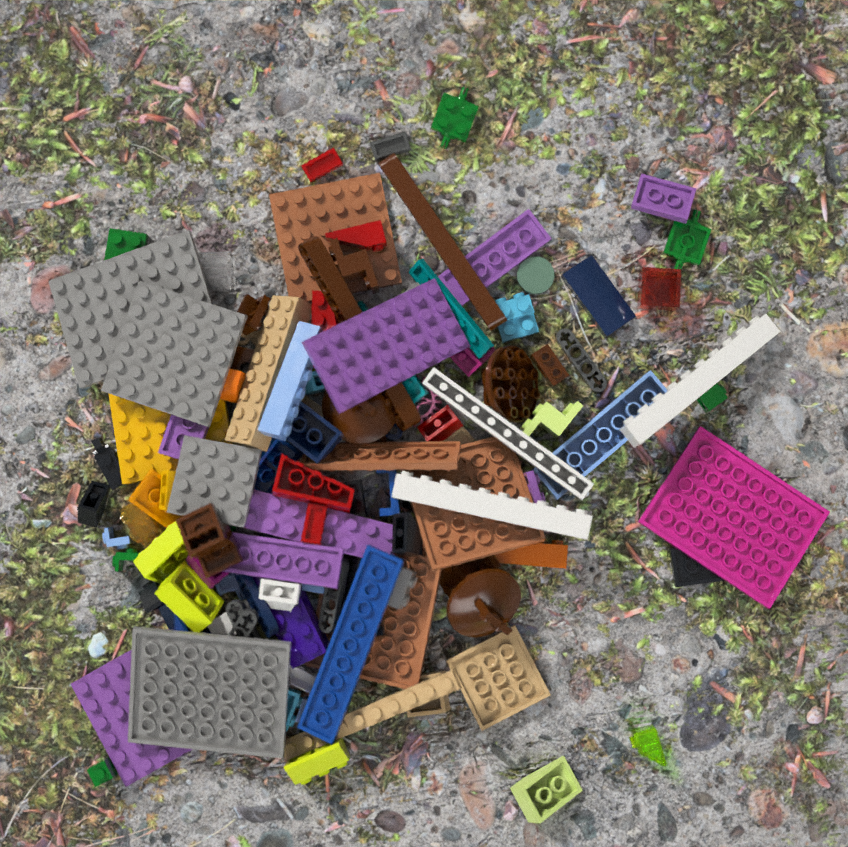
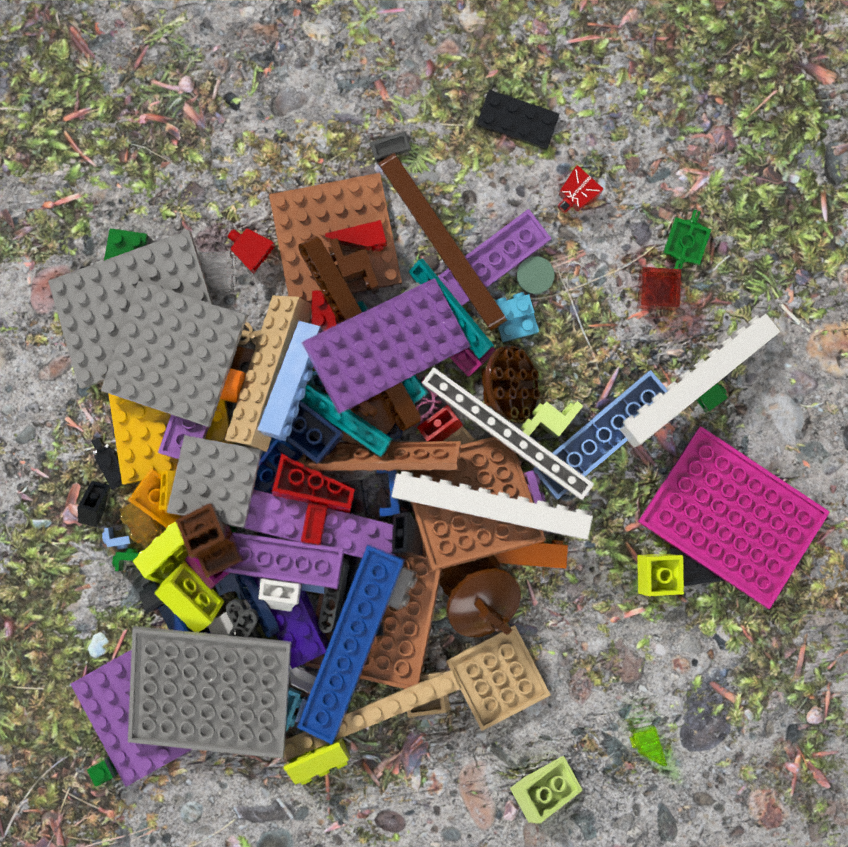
reddish brown bracket [237,294,270,336] -> none
red tile [301,147,343,183] -> none
green plate [430,87,479,149] -> none
reddish brown brick [530,344,569,388] -> none
dark grey beam [556,329,607,393] -> none
dark blue slope [561,255,636,338] -> none
medium lavender plate [631,174,696,224] -> none
none -> red torso [227,228,276,274]
none -> teal plate [301,381,392,457]
none -> black plate [476,89,560,150]
none -> red torso [557,165,604,214]
none -> neon yellow slope [637,554,684,596]

